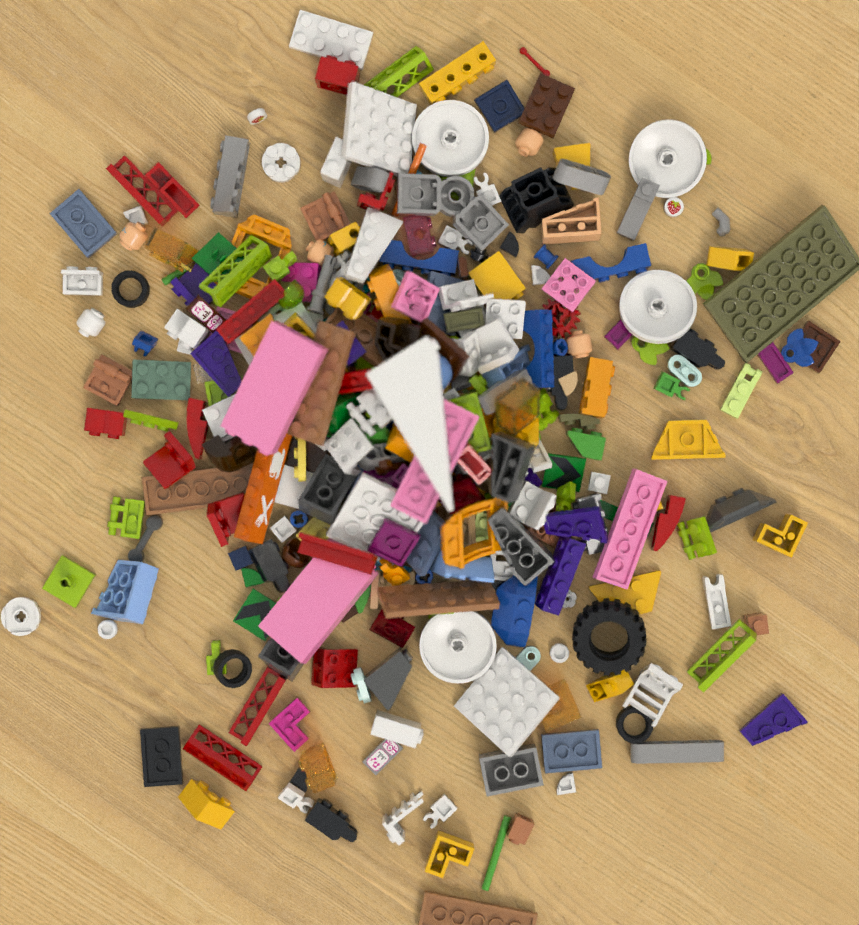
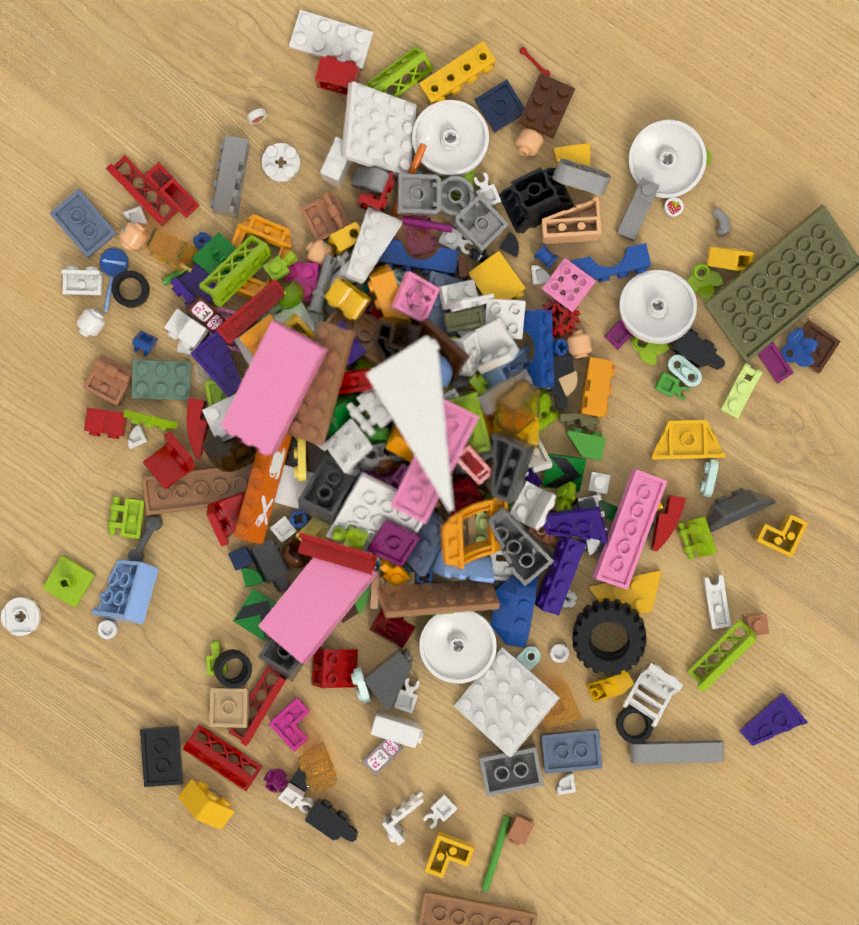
none -> blue piece [100,248,129,312]
none -> white tile [128,425,148,449]
none -> blue plate [193,232,212,250]
none -> tan plate [209,688,249,728]
none -> magenta gear [263,768,289,793]
none -> lime plate [332,526,368,550]
none -> white plate [394,677,419,714]
none -> magenta piece [402,216,453,233]
none -> light aqua plate [699,459,719,498]

